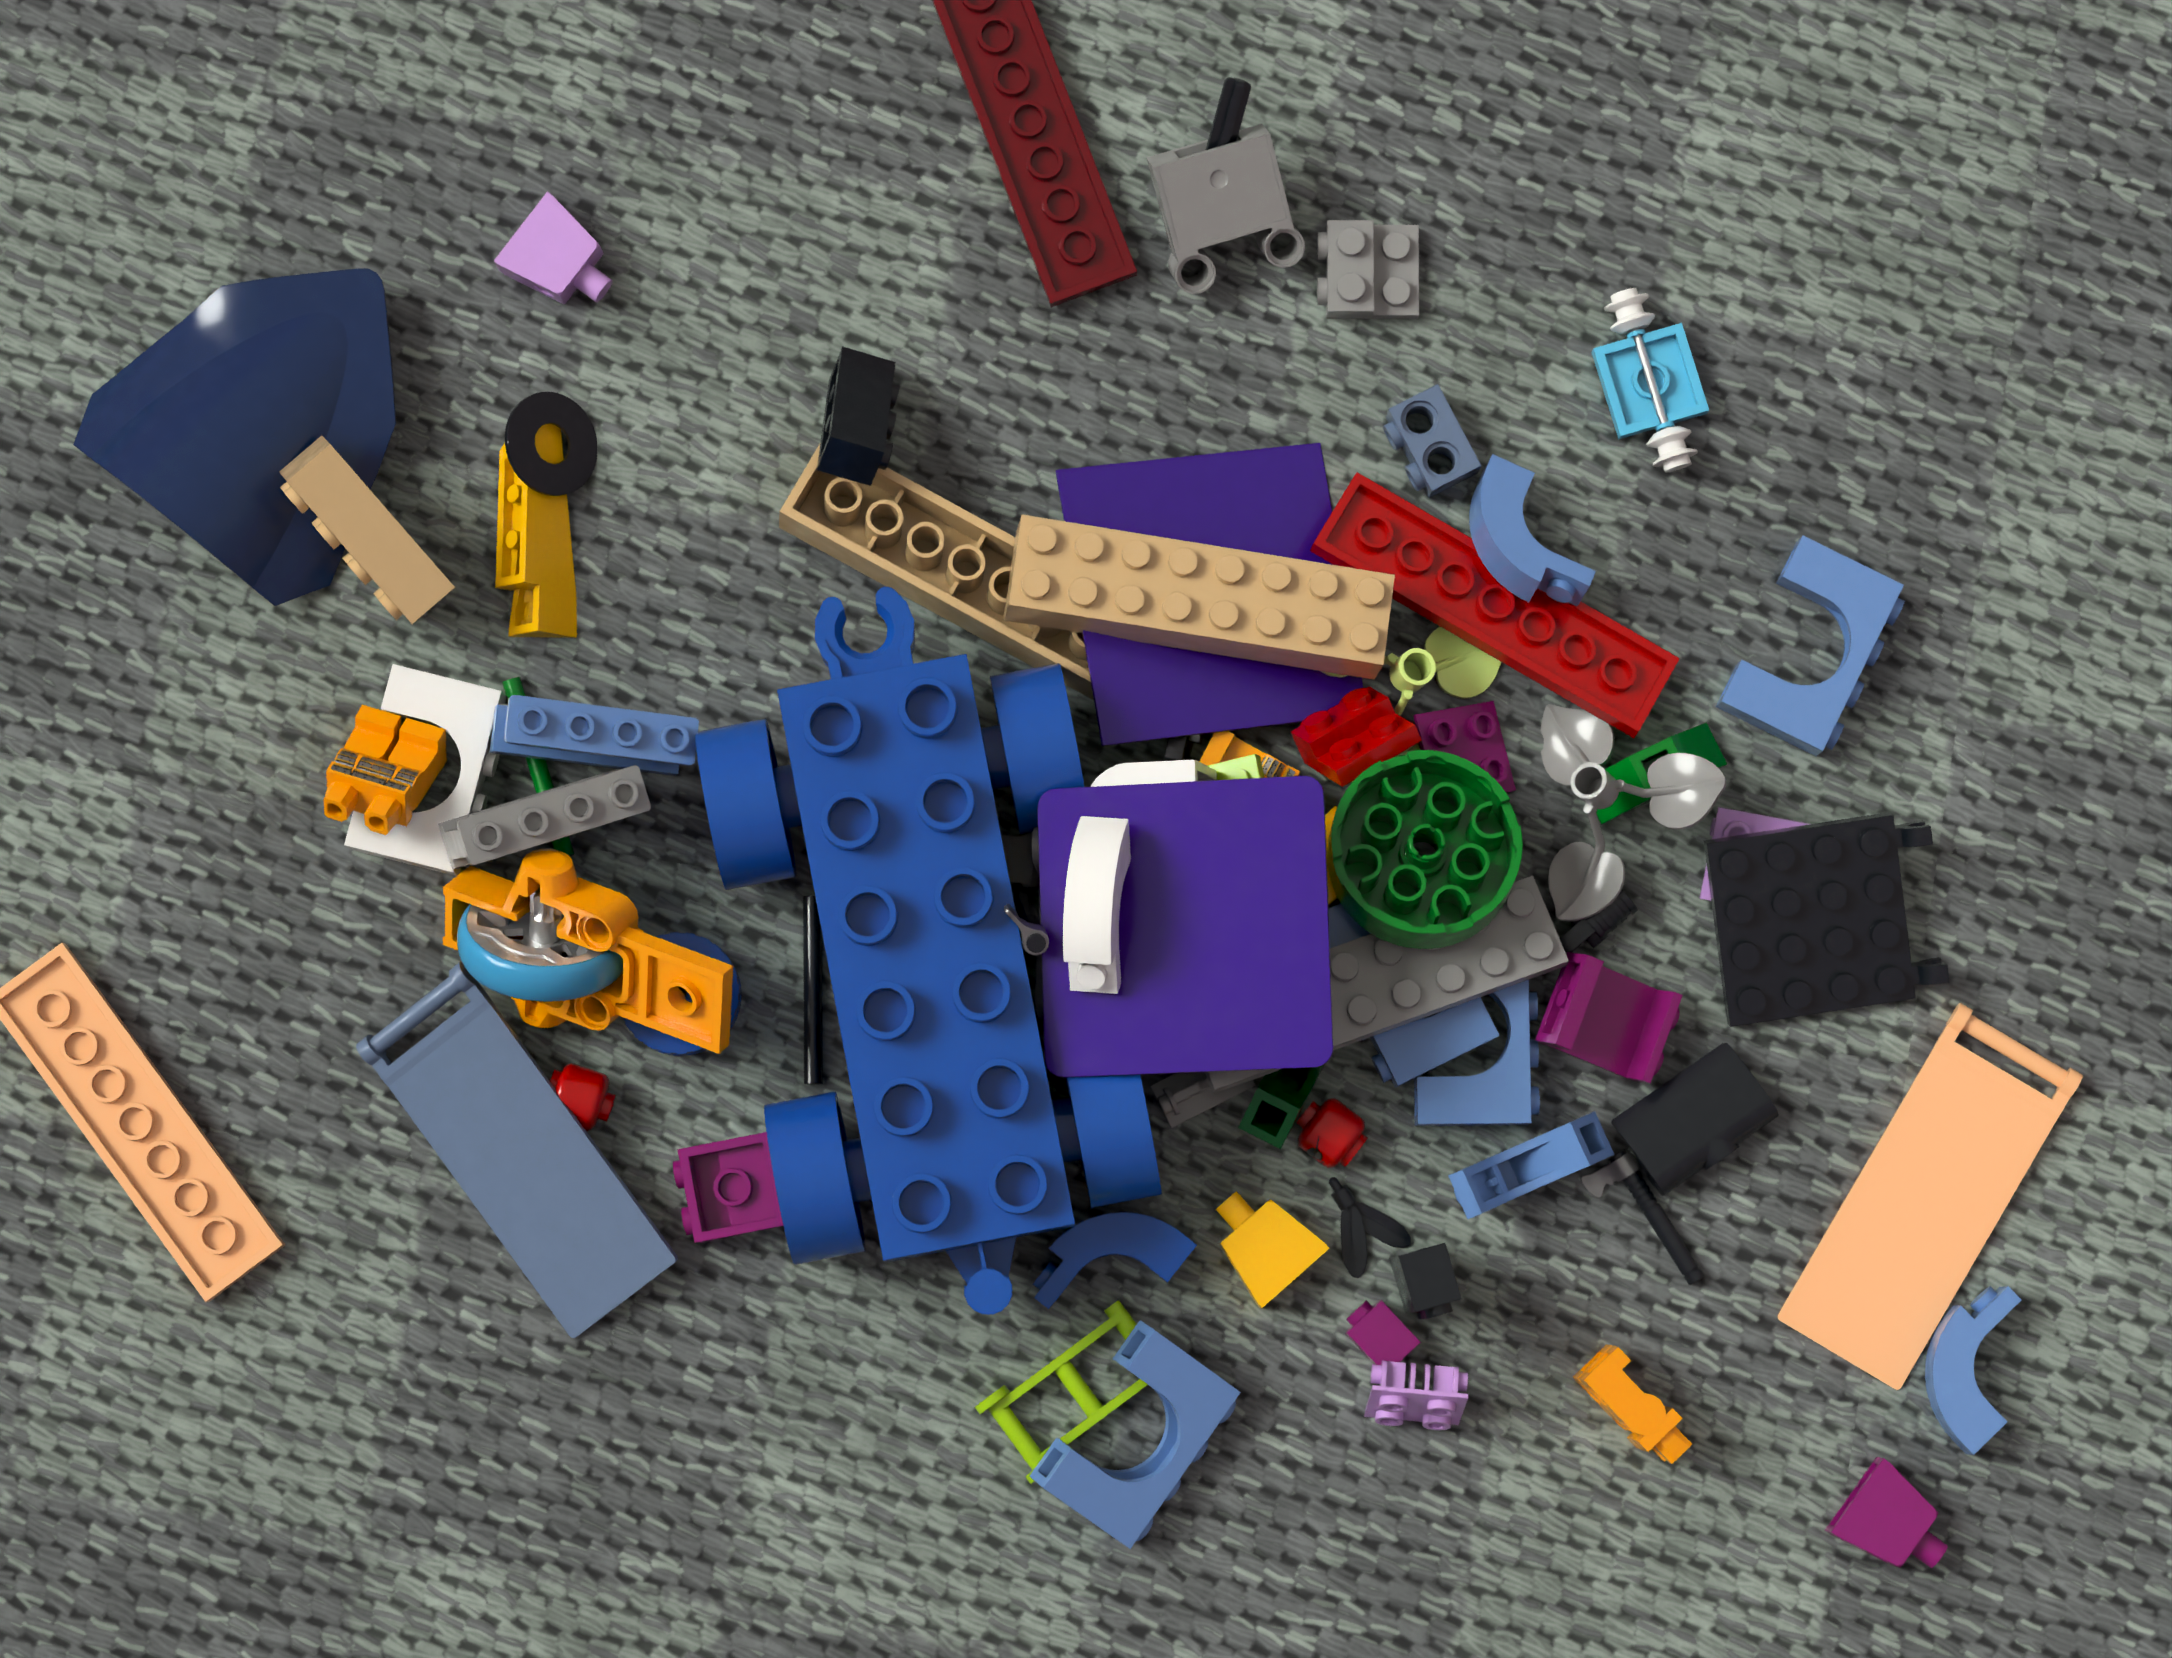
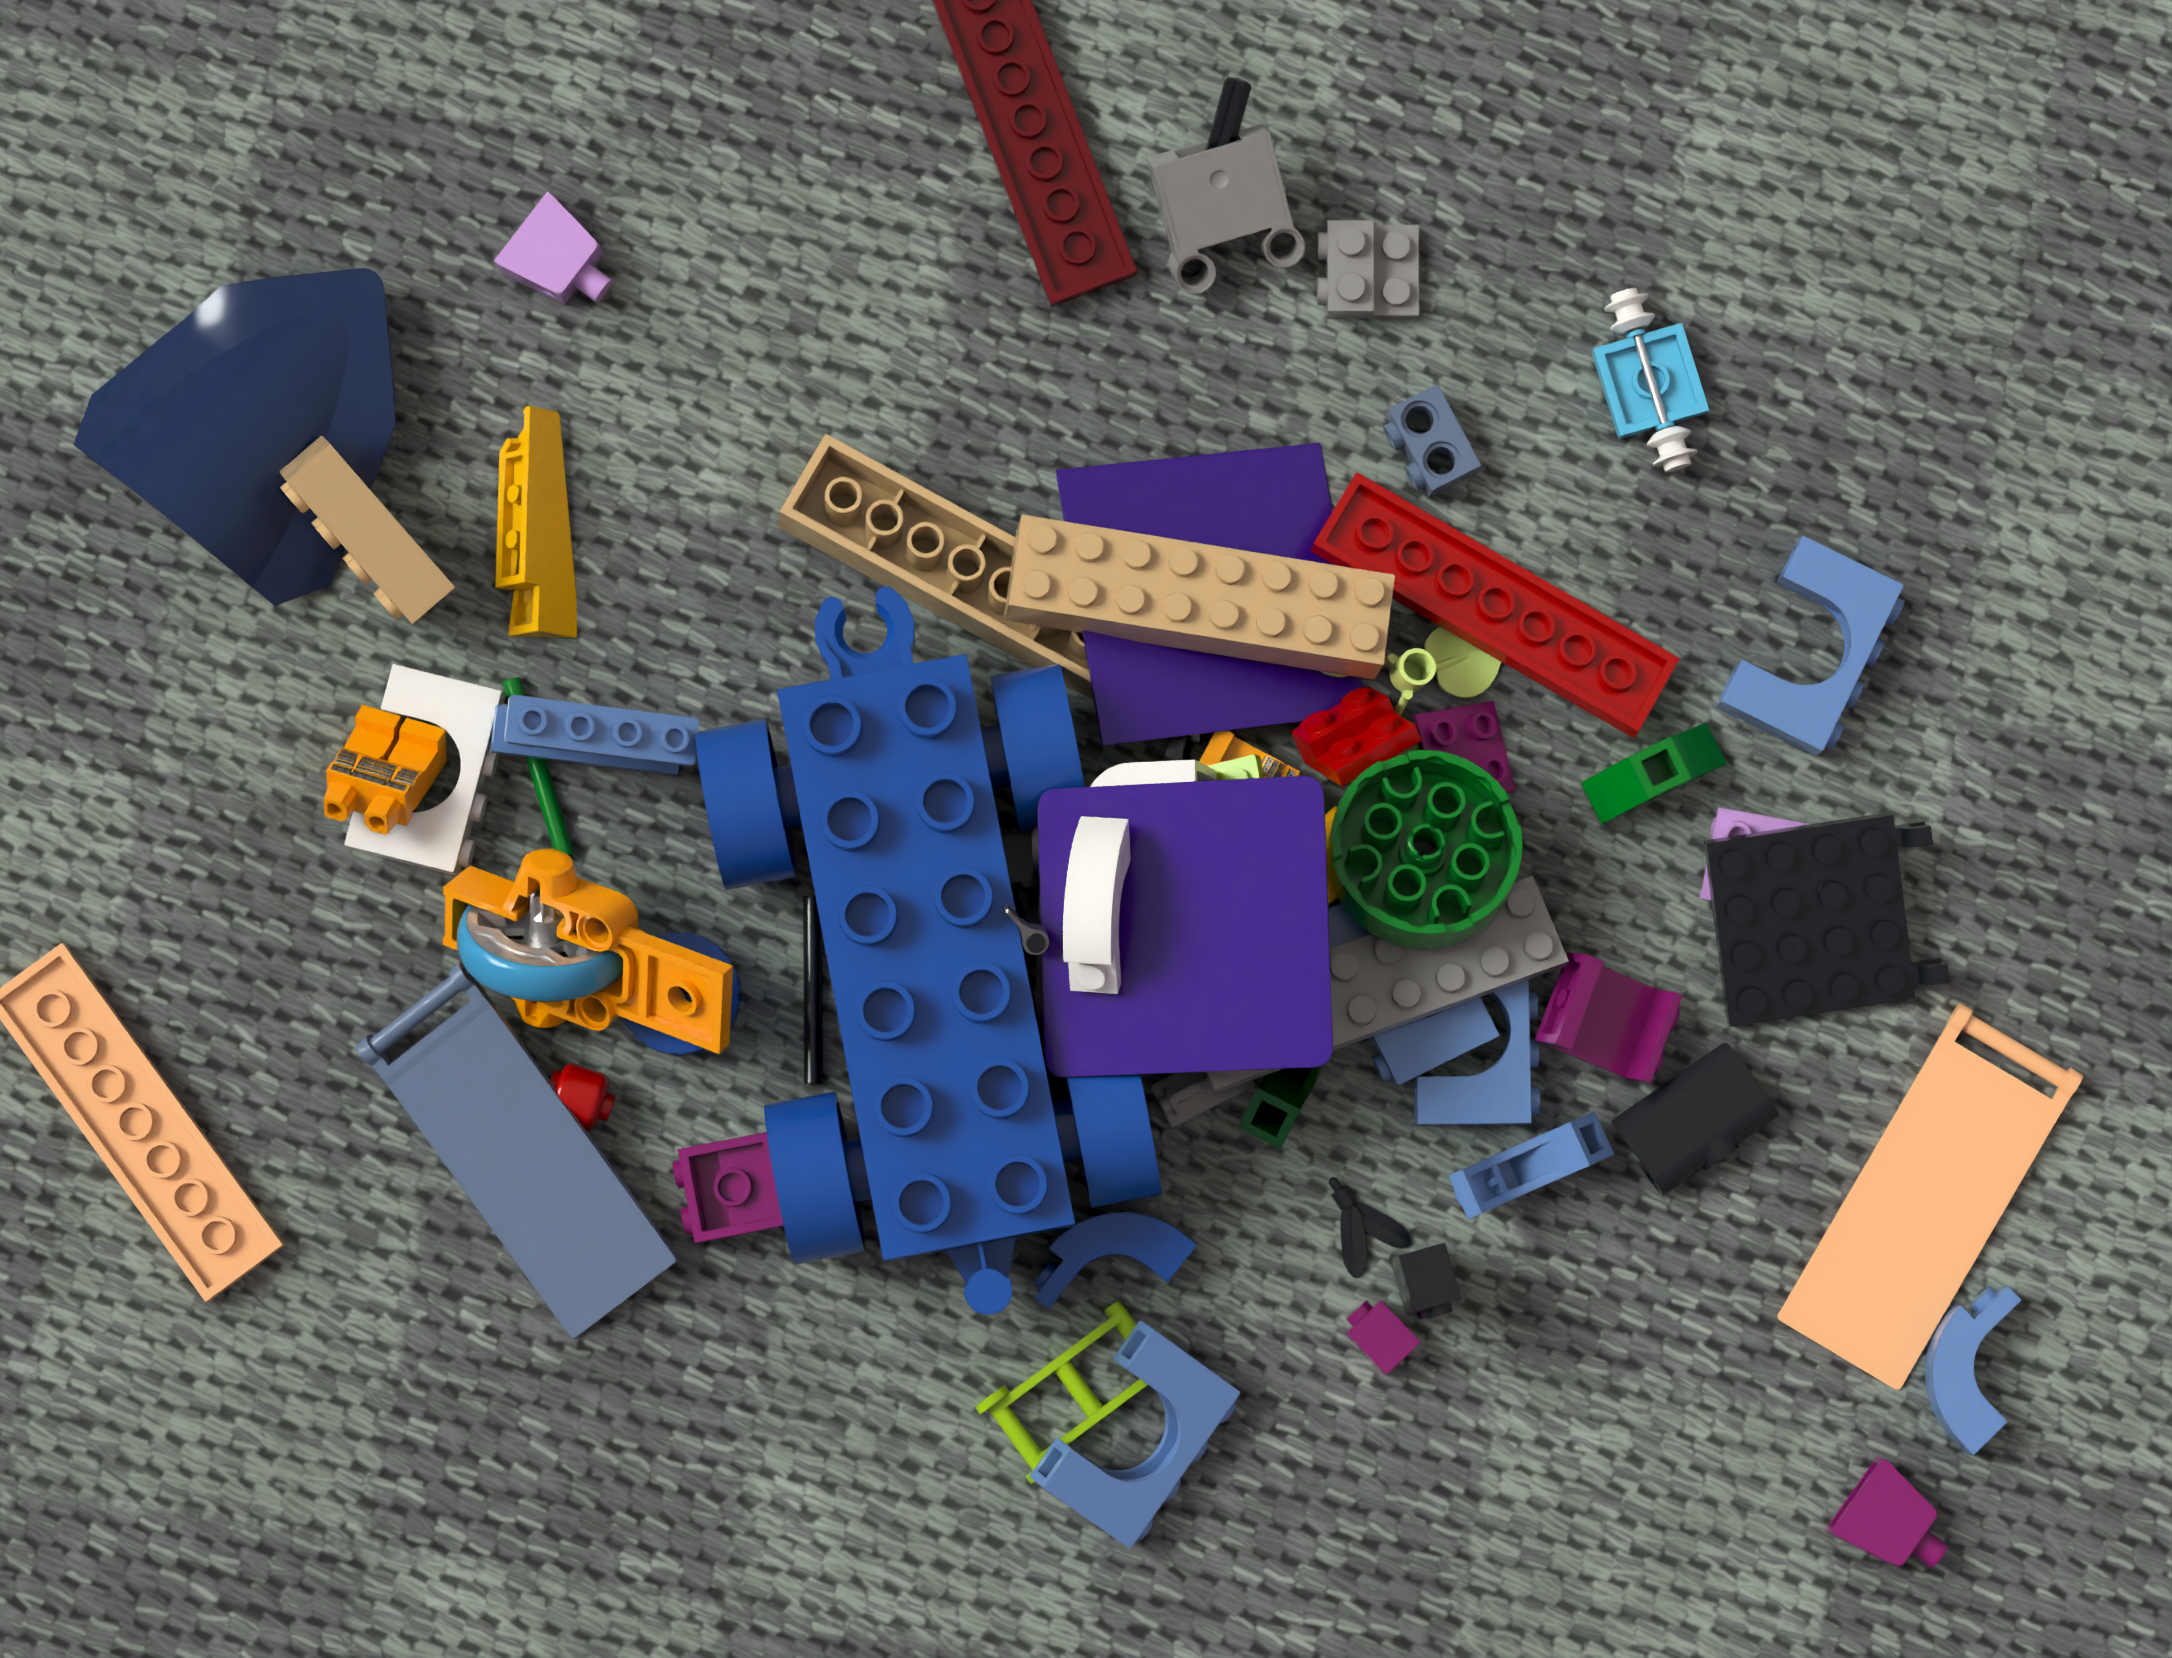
light grey fence [438,765,651,869] -> none
black gear [505,392,597,496] -> none
black brick [817,346,900,486] -> none
yellow torso [1215,1191,1330,1308] -> none
red head [1296,1098,1368,1168] -> none
lavender hinge [1364,1360,1468,1430] -> none
medium blue arch [1469,454,1596,606] -> none
light grey plant [1540,704,1727,921] -> none
black hinge [1559,890,1638,954] -> none
light orange hips [1573,1344,1692,1464] -> none
black piece [1581,1149,1705,1285] -> none

